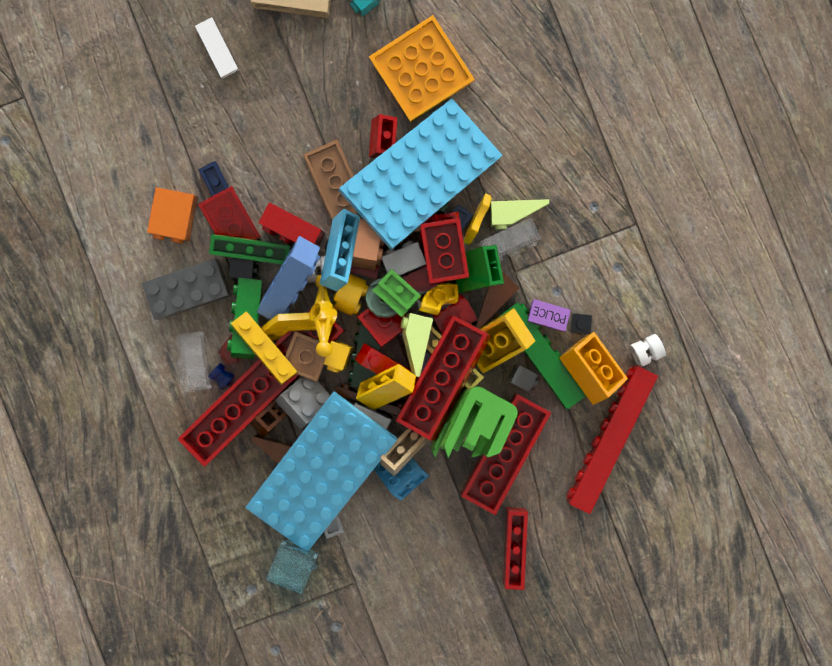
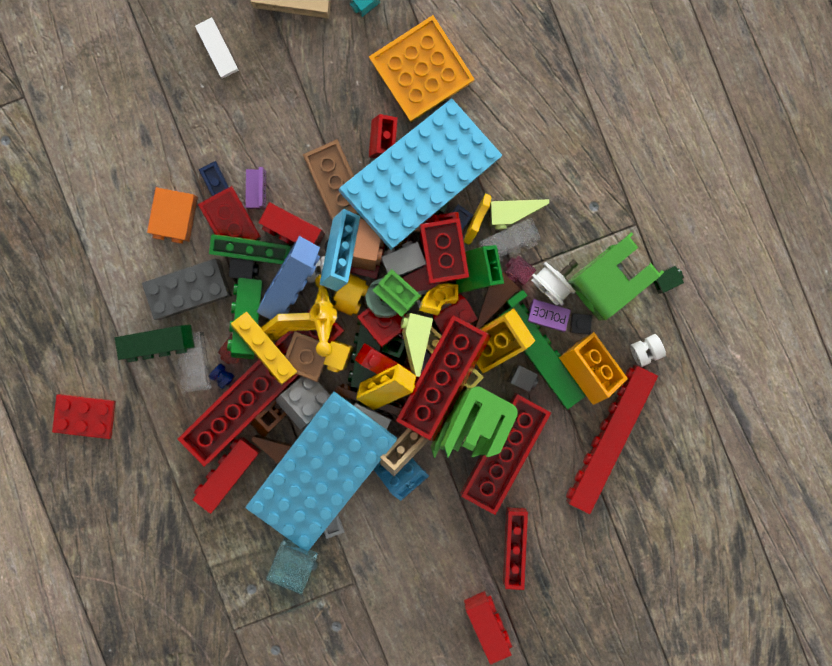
none -> red plate [52,394,116,439]
none -> dark green brick [114,325,195,363]
none -> red brick [192,437,261,514]
none -> medium lavender panel [245,167,266,209]
none -> dark green brick [382,337,407,365]
none -> red brick [464,591,513,665]
none -> green tile [504,290,528,308]
none -> clear pink brick [505,255,536,286]
none -> white wheel [531,259,579,306]
none -> bright green piece [567,232,664,321]
none -> dark green brick [653,266,684,294]

